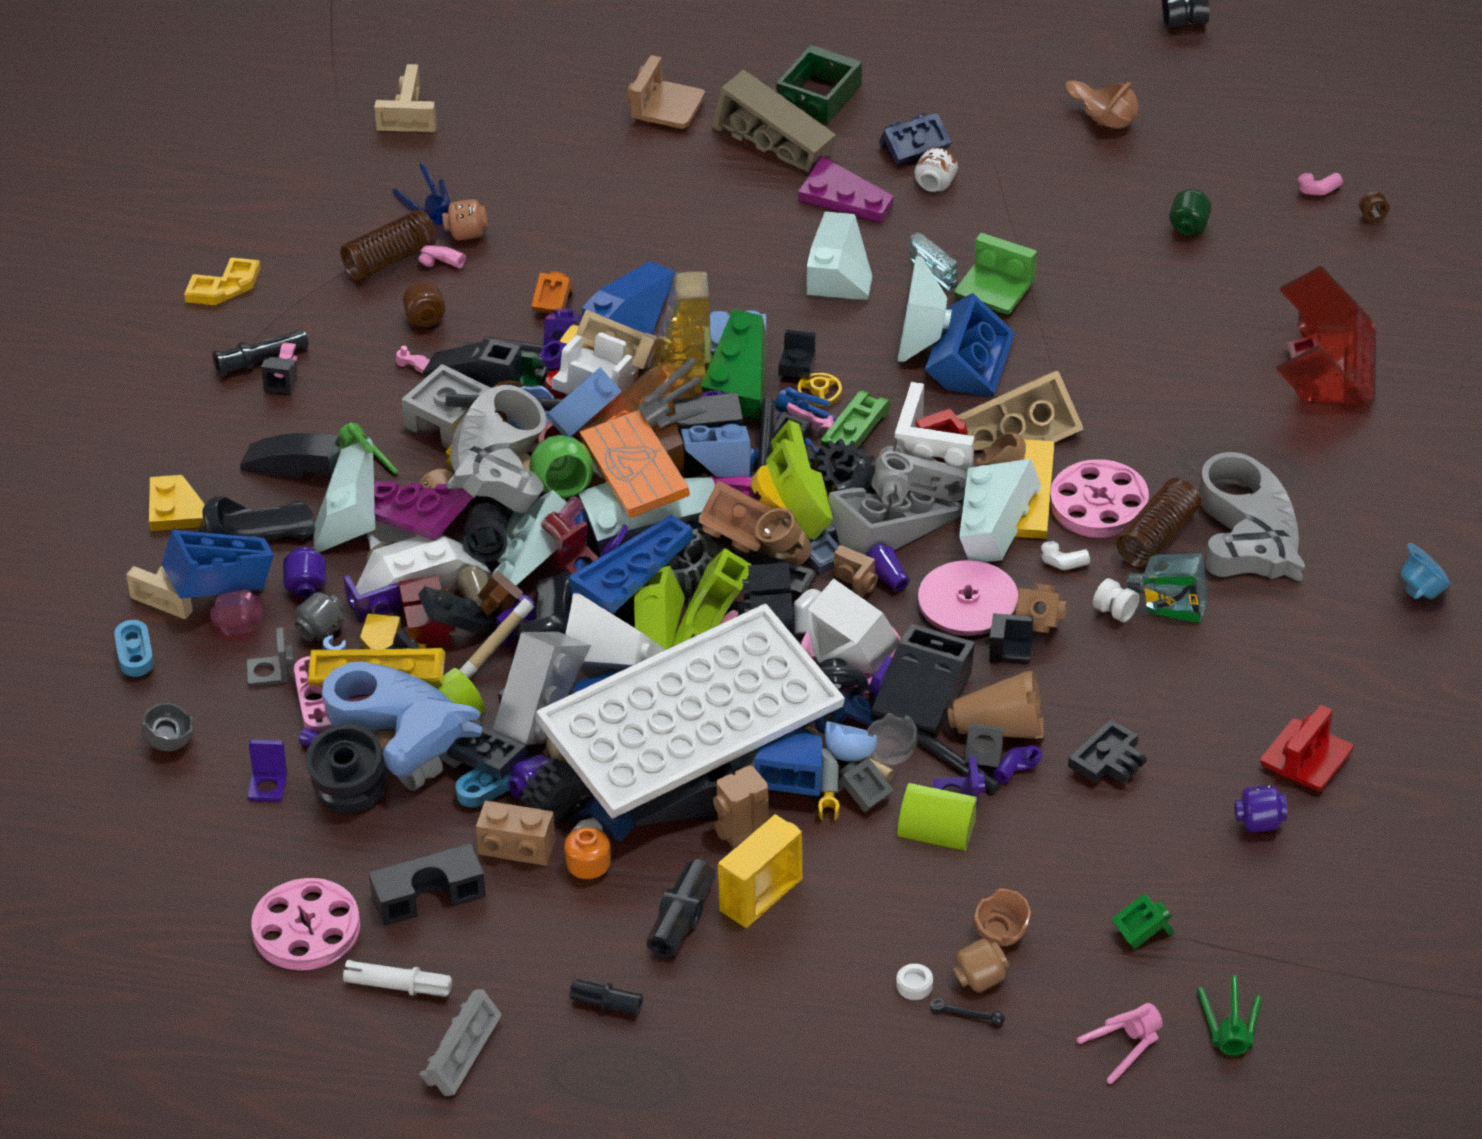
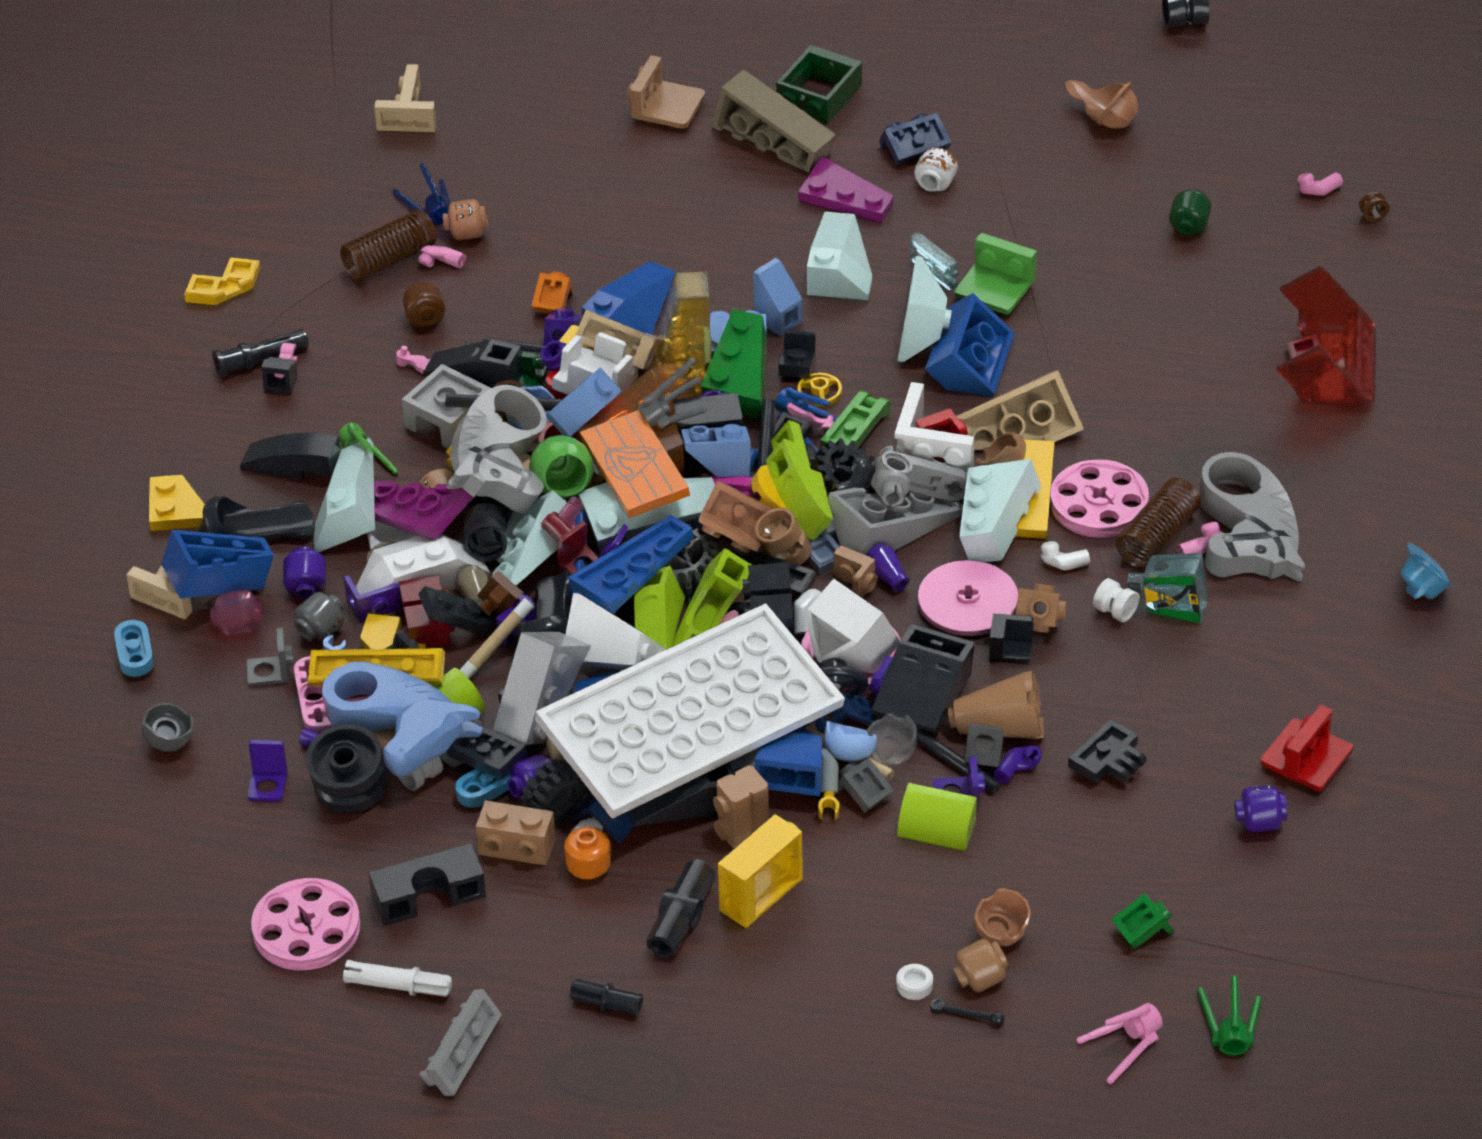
none -> medium blue slope [753,258,803,337]
none -> bright pink arm [1177,521,1223,560]

